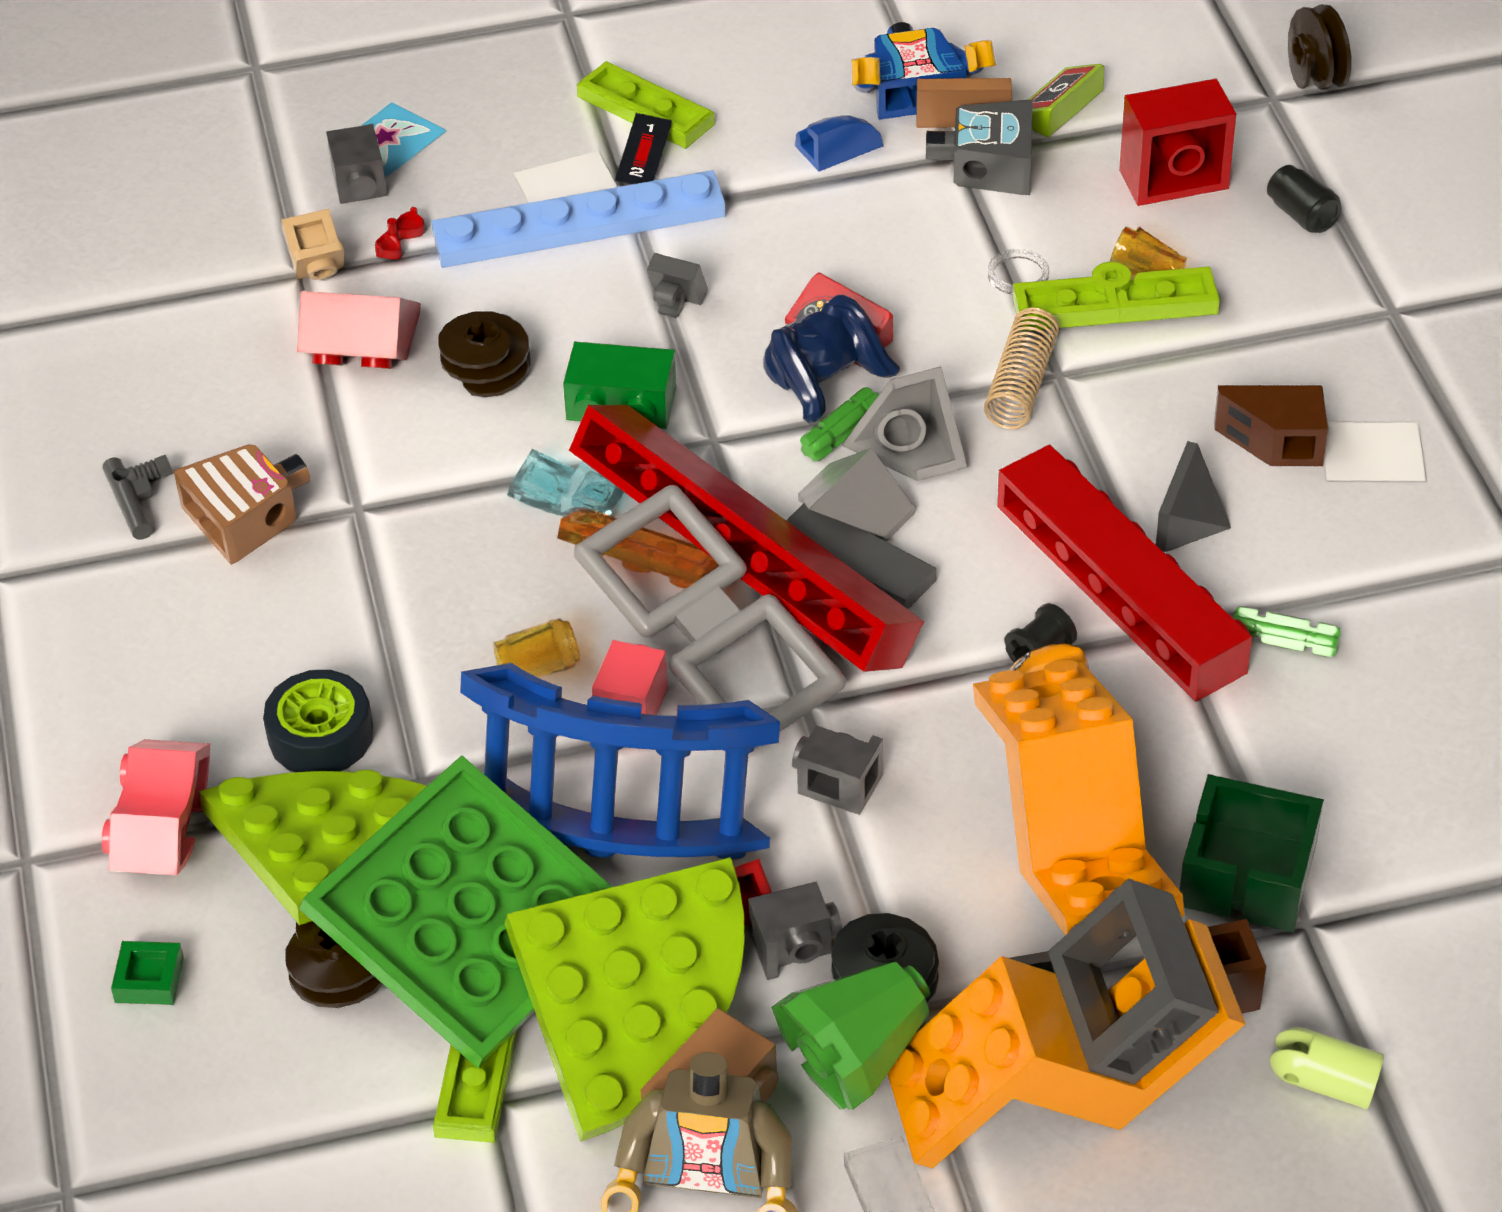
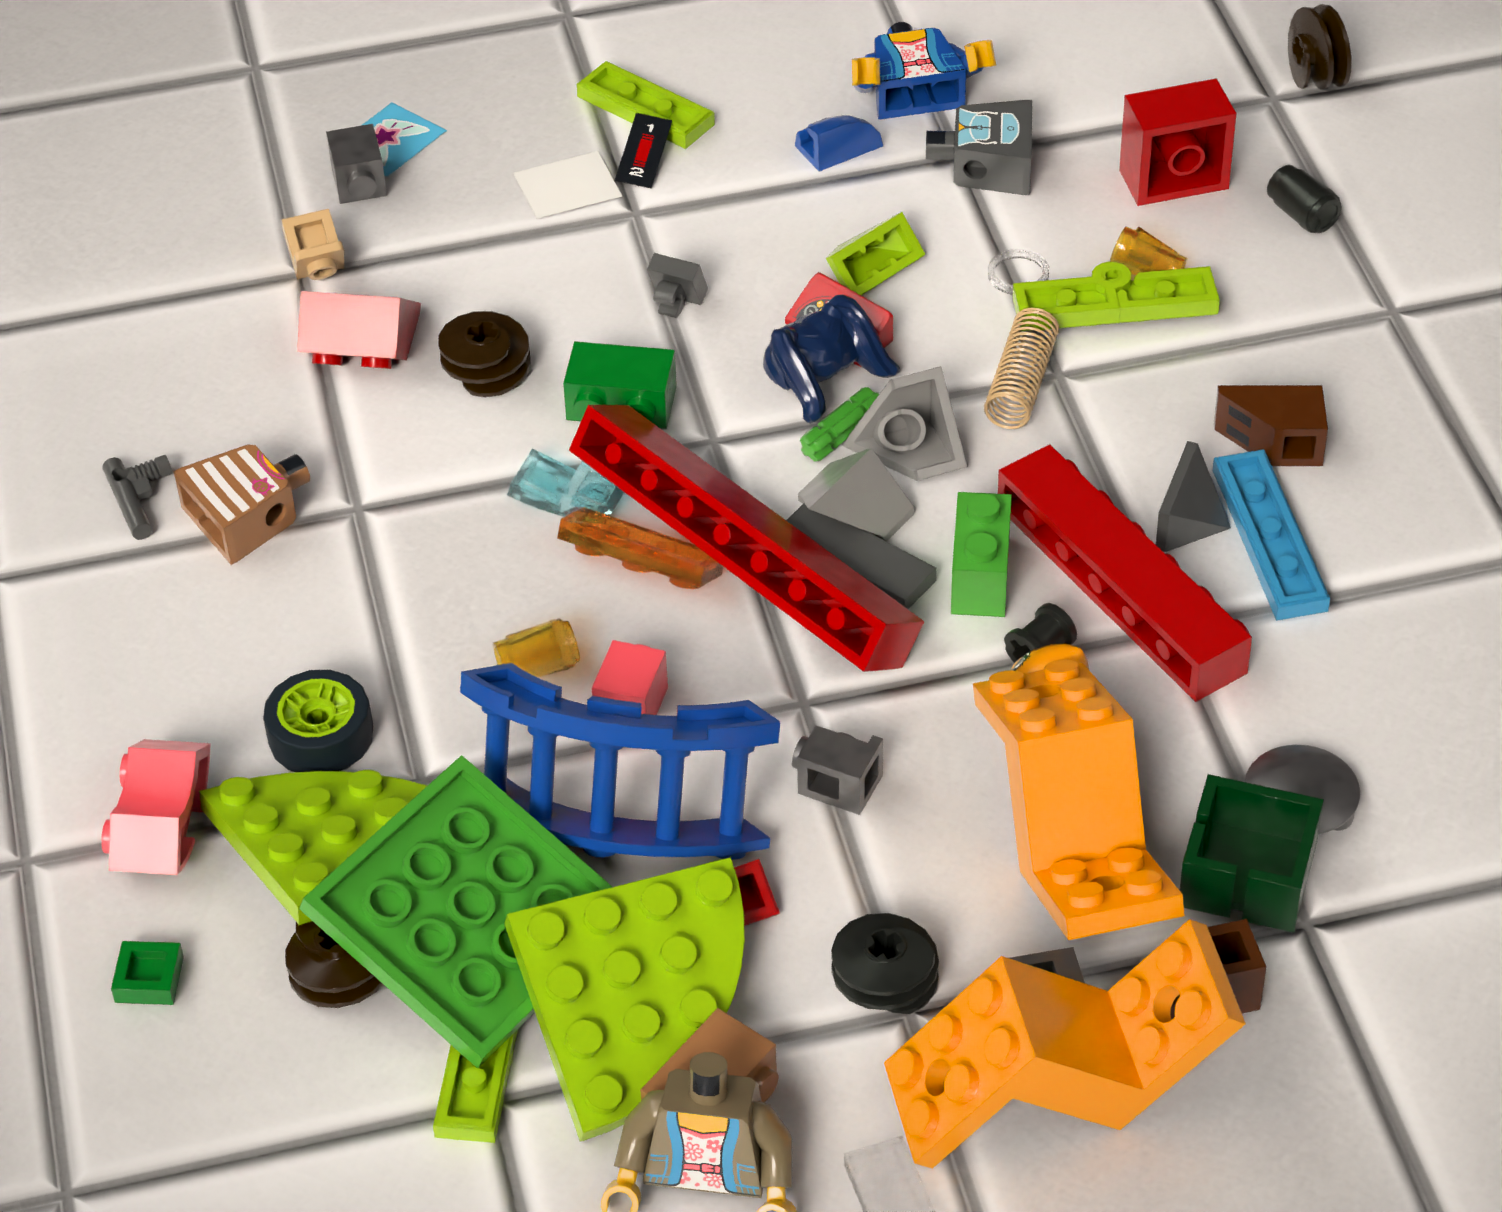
red piece [375,207,425,260] -> none
light blue plate [431,170,725,268] -> none
light grey bar [574,485,846,749] -> none
flat silver brick [748,881,842,980] -> none
bright green cone [771,962,930,1110] -> none
medium nougat tile [916,78,1012,128] -> none
lime slope [1028,64,1105,138] -> none
dark grey window [1048,879,1219,1085] -> none
axle [1233,606,1340,658] -> none
yellowish green piece [1270,1027,1384,1109] -> none
white sticker [1324,422,1426,481] -> none
none -> lime slope [826,212,926,295]
none -> bright green brick [951,492,1012,617]
none -> dark azure tile [1212,449,1330,621]
none -> flat silver dish [1245,745,1360,834]

